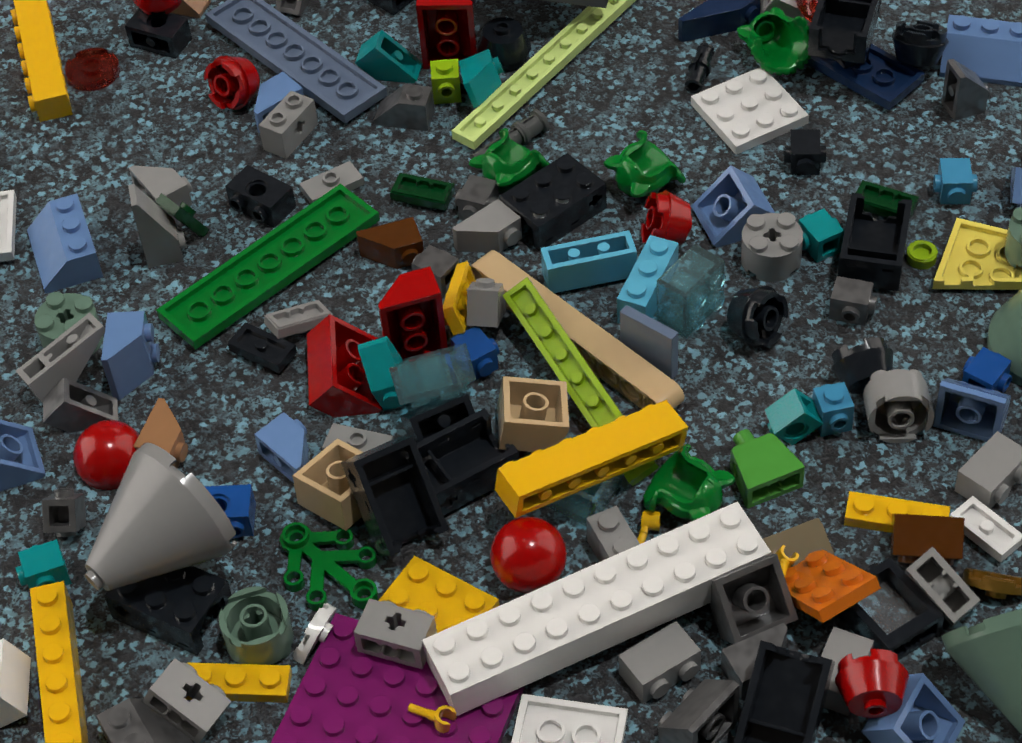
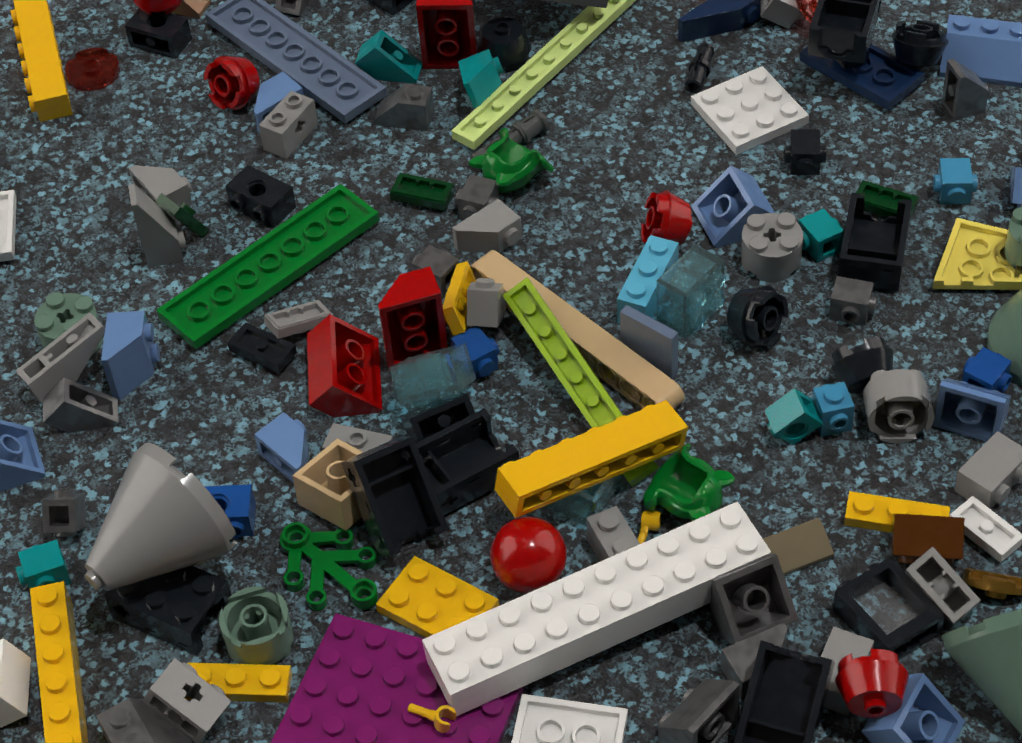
medium blue slope [27,193,103,294] -> none
red piece [73,420,139,490] -> none
medium nougat slope [133,398,188,468] -> none
white plate [293,603,337,665] -> none
light grey plate [299,161,365,204] -> none
light grey brick [353,598,437,669] -> none
reddish brown slope [356,217,424,269] -> none
teal slope [358,336,413,411] -> none
lime brick [430,58,462,105] -> none
tan brick [497,376,570,452] -> none
black piece [500,153,607,252] -> none
medium azure brick [541,230,637,293] -> none
green hair [604,130,686,198] -> none
light grey brick [618,621,701,704] -> none
bright green torso [730,429,805,509] -> none
green hair [737,7,811,76] -> none
yellow hand [774,545,799,577] -> none
orange plate [785,549,881,623] -> none
lime tile [906,240,938,270] -> none

